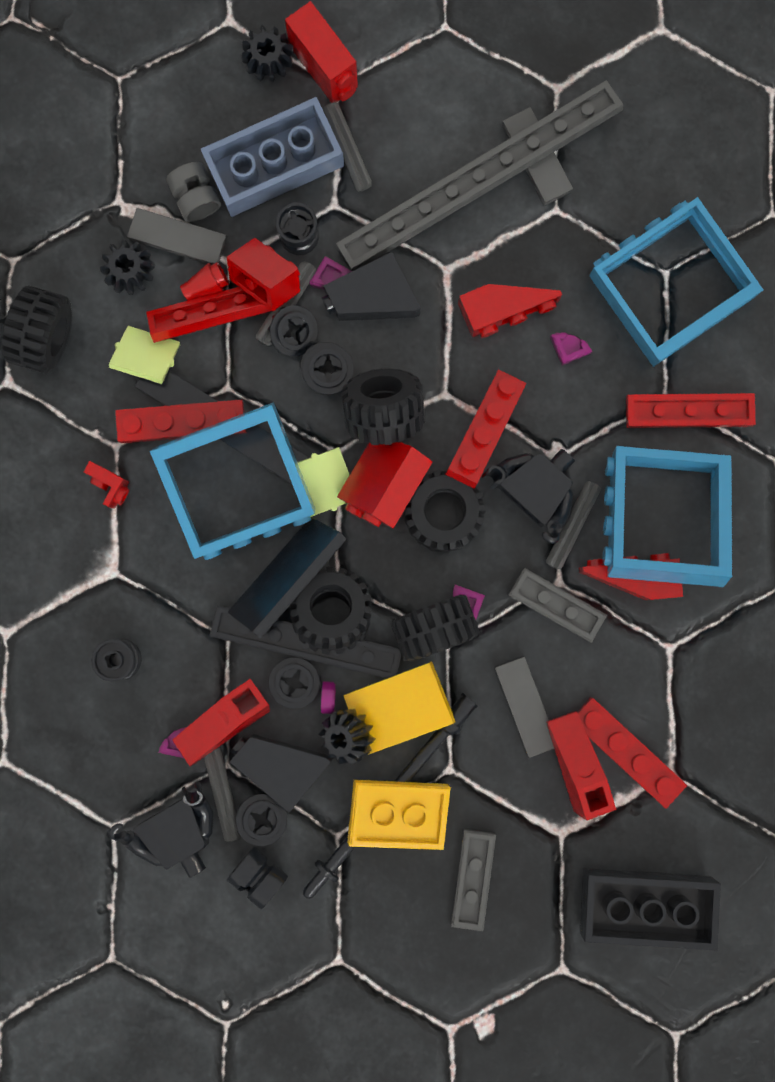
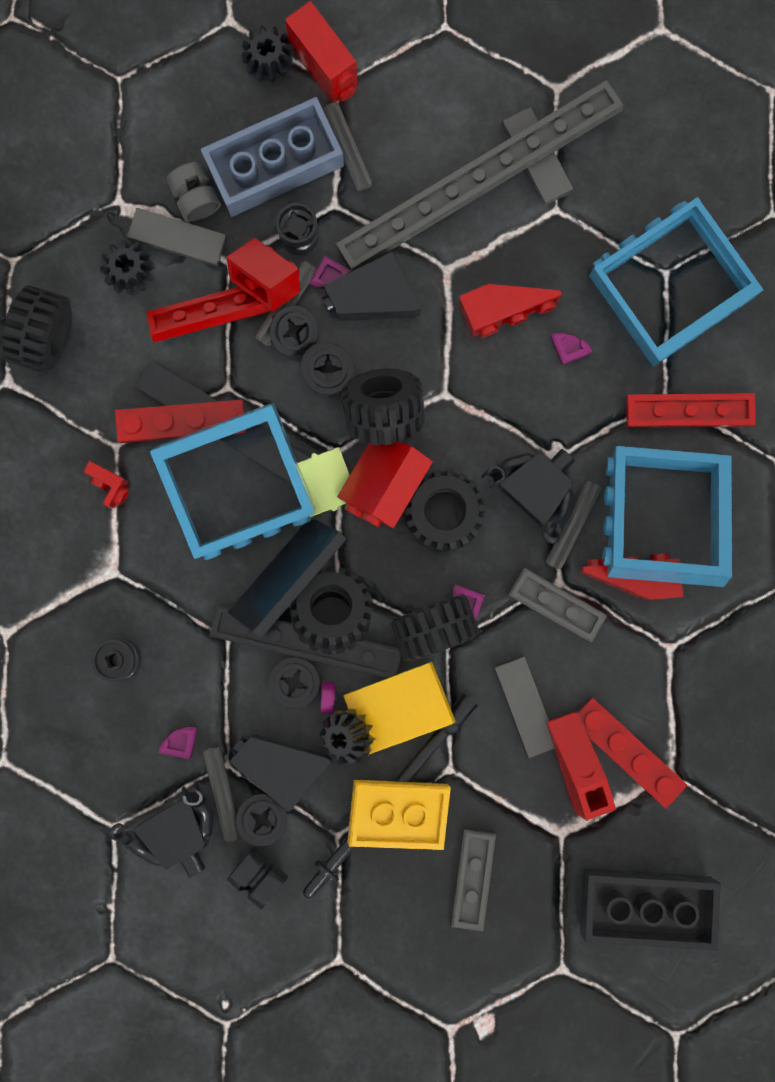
yellowish green piece [109,326,180,384] -> none
red slope [172,679,270,767] -> none
red cone [180,262,229,301] -> none
red plate [445,369,526,489] -> none

